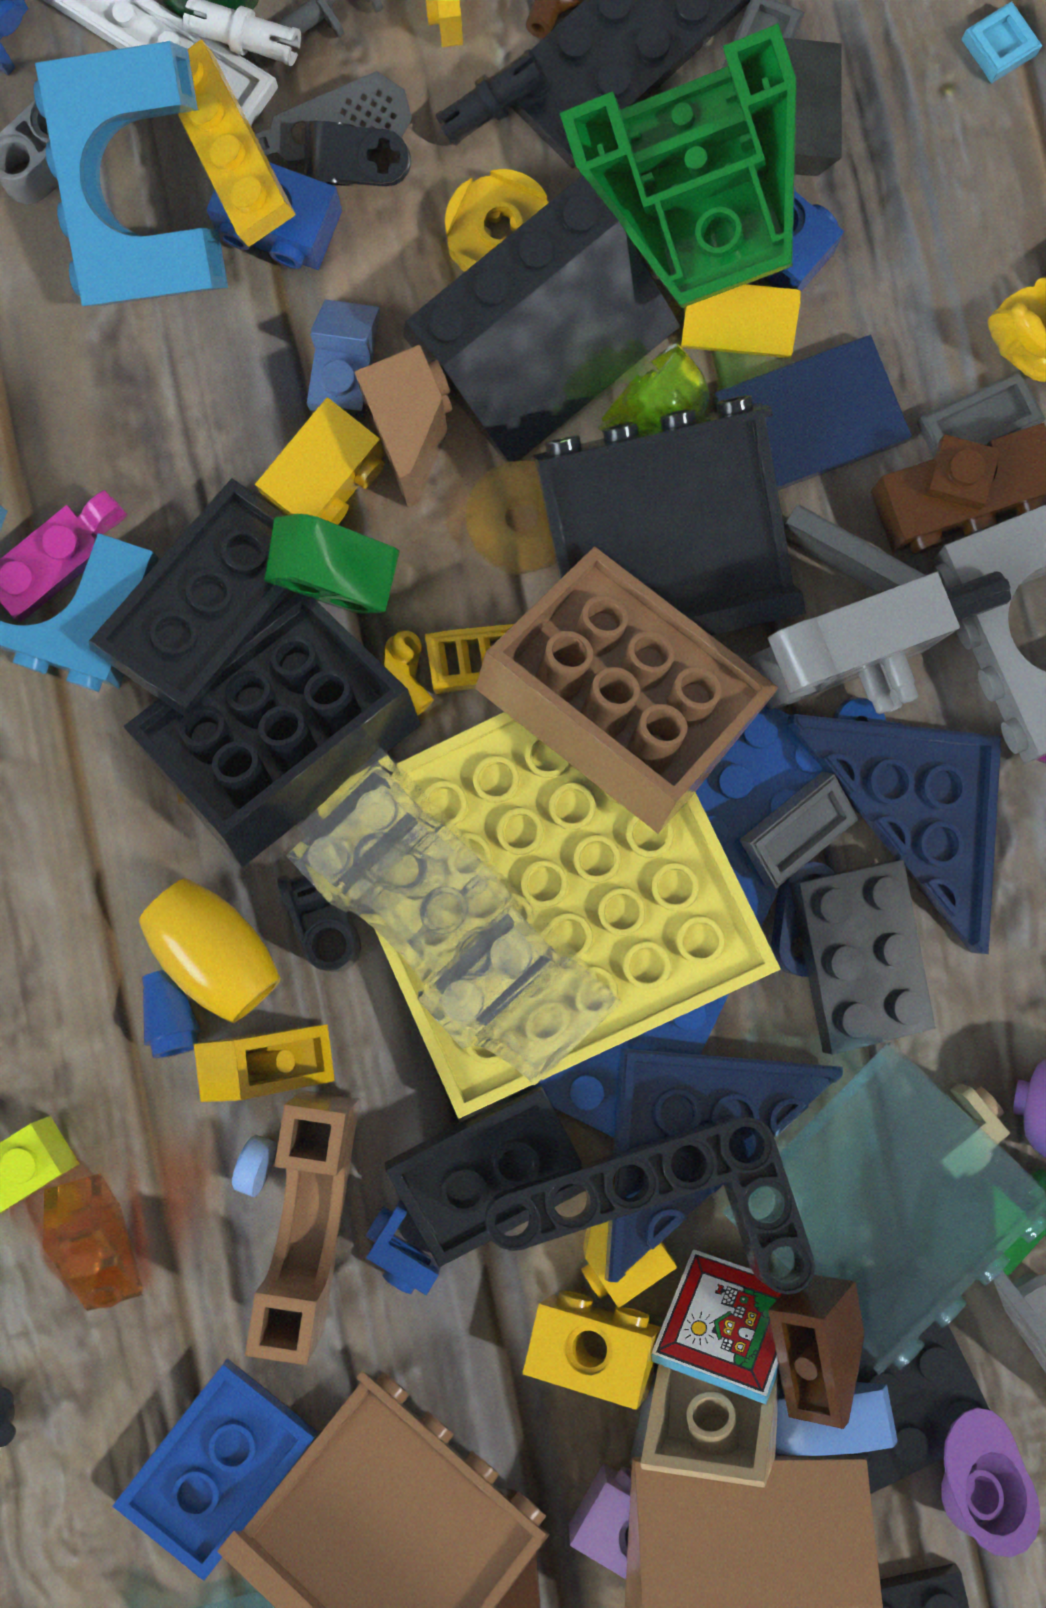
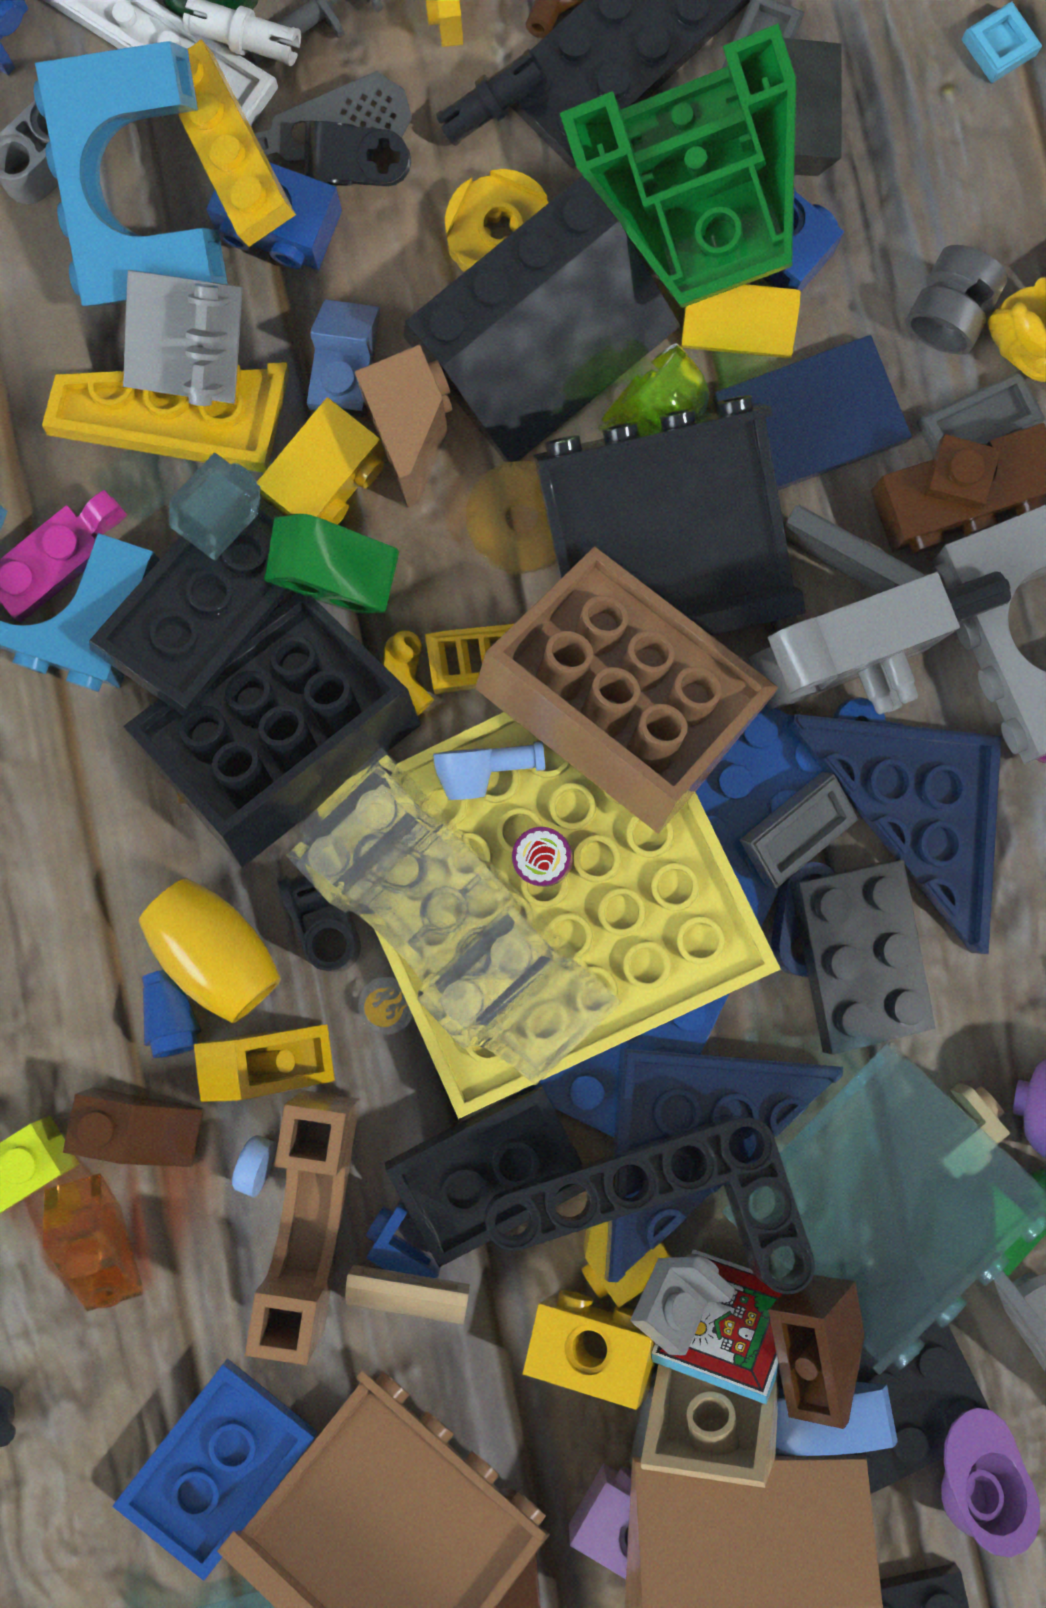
none -> yellow wing [42,362,290,473]
none -> reddish brown slope [63,1087,204,1167]
none -> light grey hinge [123,270,243,406]
none -> clear light blue brick [169,452,261,561]
none -> tan slope [345,1265,470,1325]
none -> clear tile [358,976,413,1034]
none -> light blue bar [433,741,545,800]
none -> tile [512,827,573,887]
none -> light grey bracket [630,1254,735,1355]
none -> flat silver wheel [905,245,1008,355]

